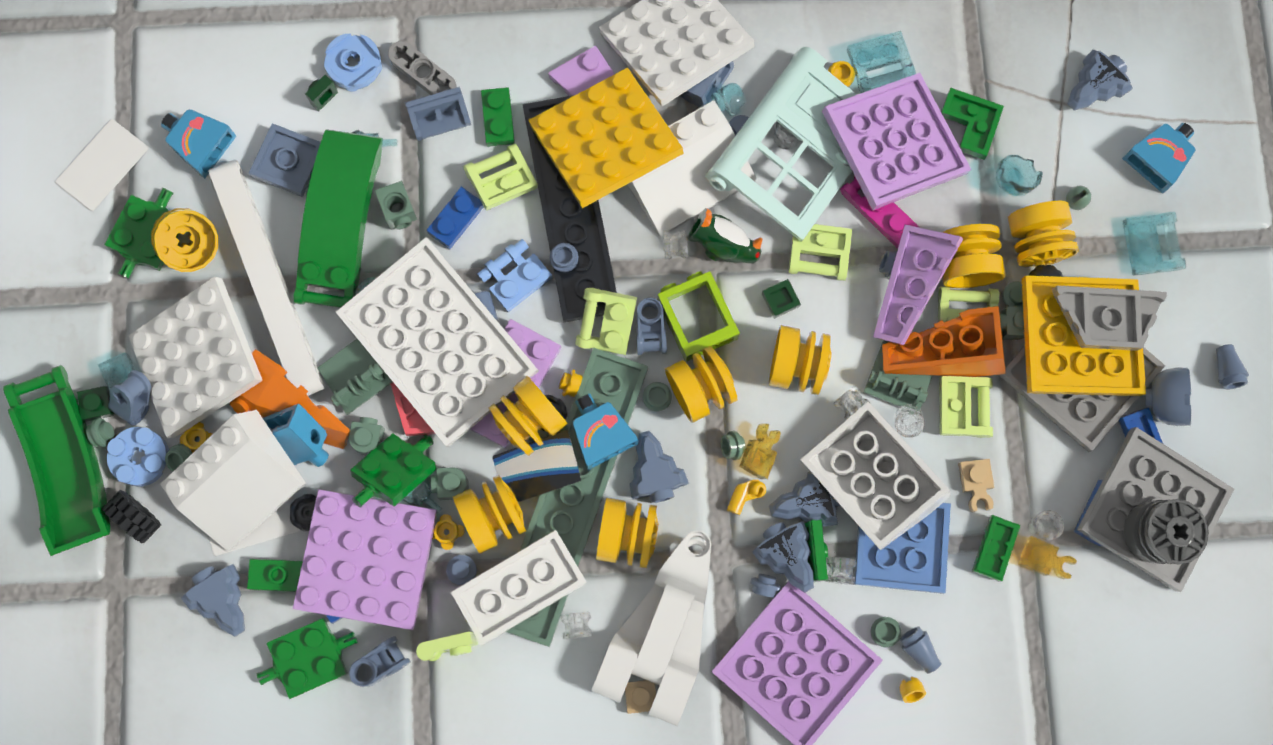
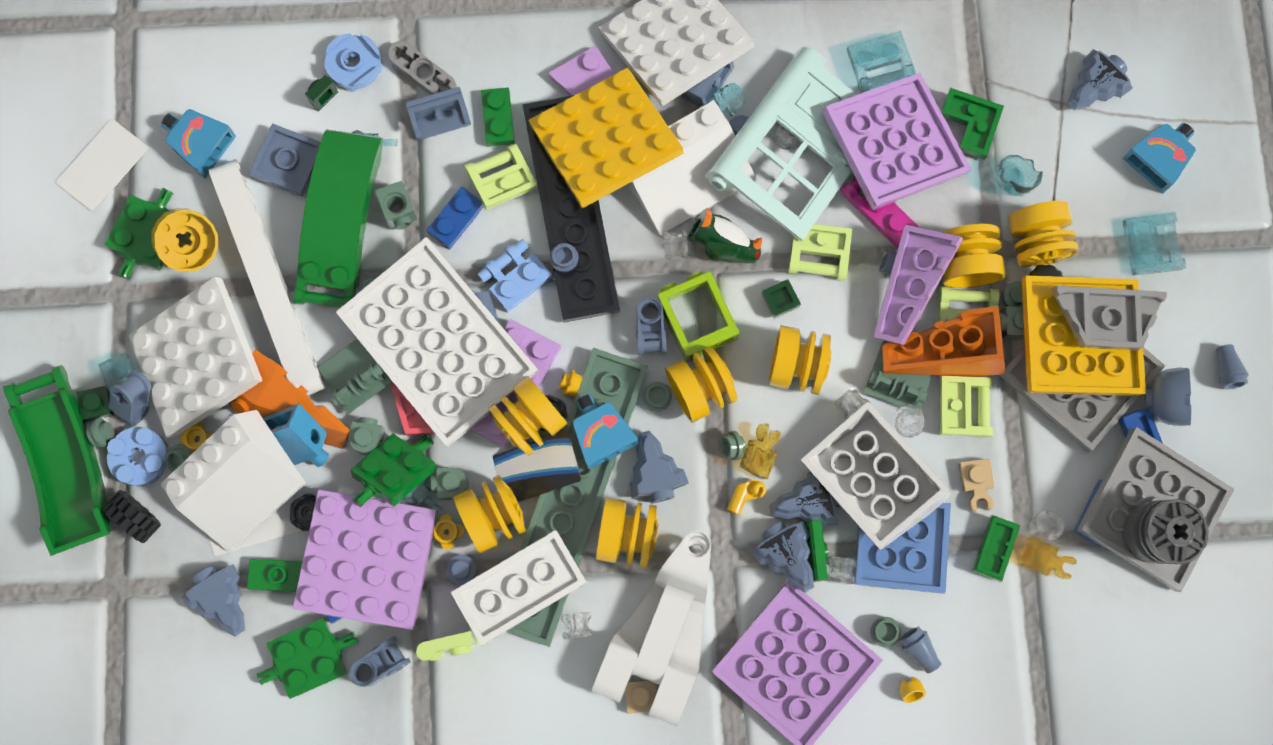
yellowish green plate [575,288,637,355] -> none
sand blue plate [750,574,781,597] -> none
yellow plate [828,61,855,87] -> none
sand green hinge [1066,186,1091,210] -> none

